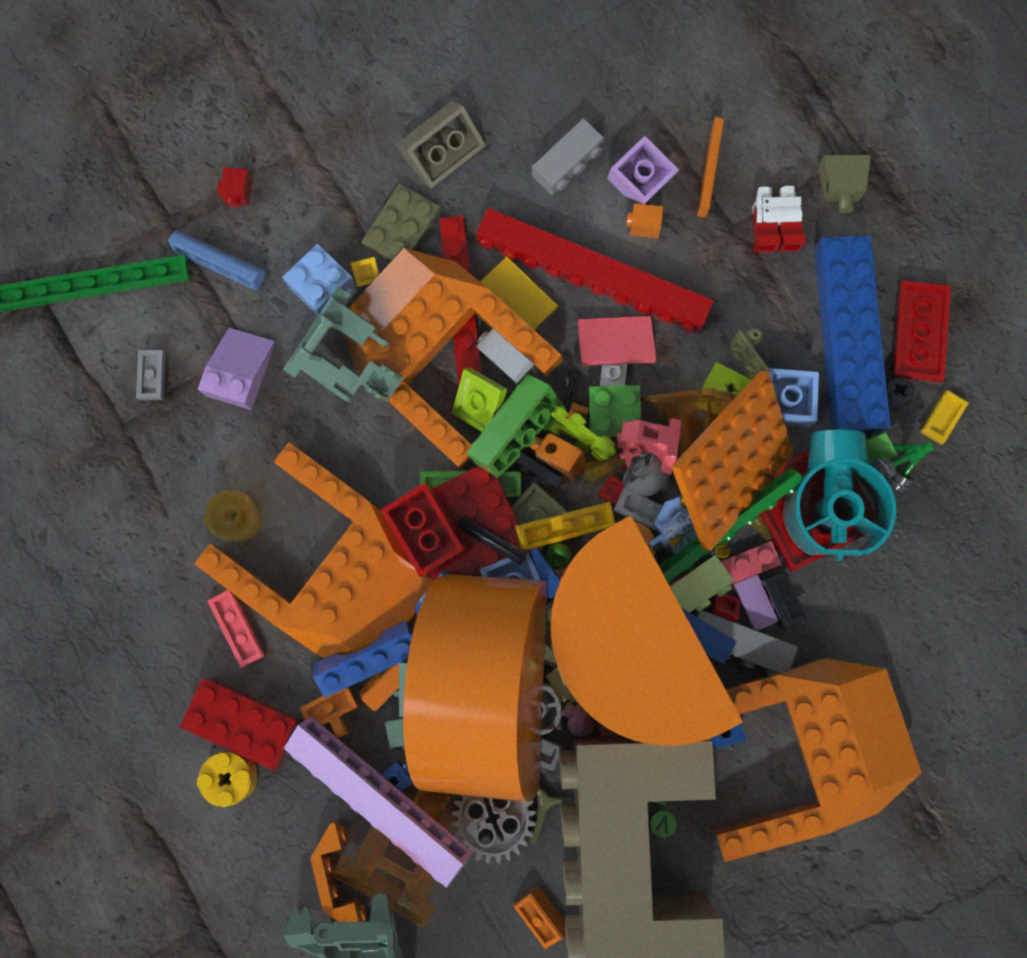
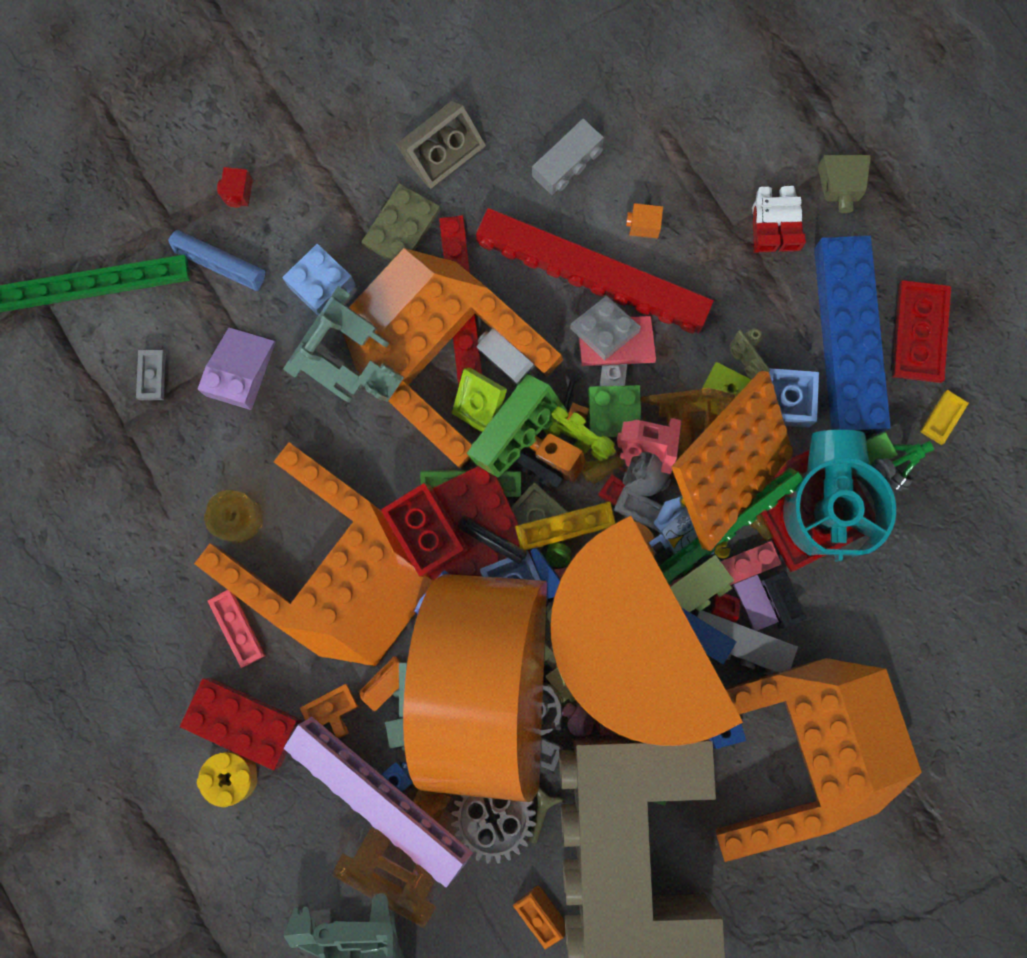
orange slope [310,819,367,922] -> none
blue arch [313,620,413,698] -> none
yellow plate [350,257,379,287] -> none
yellow tile [480,257,558,330] -> none
lavender slope [607,136,679,204] -> none
bright green tile [649,810,676,838] -> none
orange tile [697,117,724,218] -> none
black piece [886,376,915,407] -> none
none -> light grey plate [570,296,641,360]

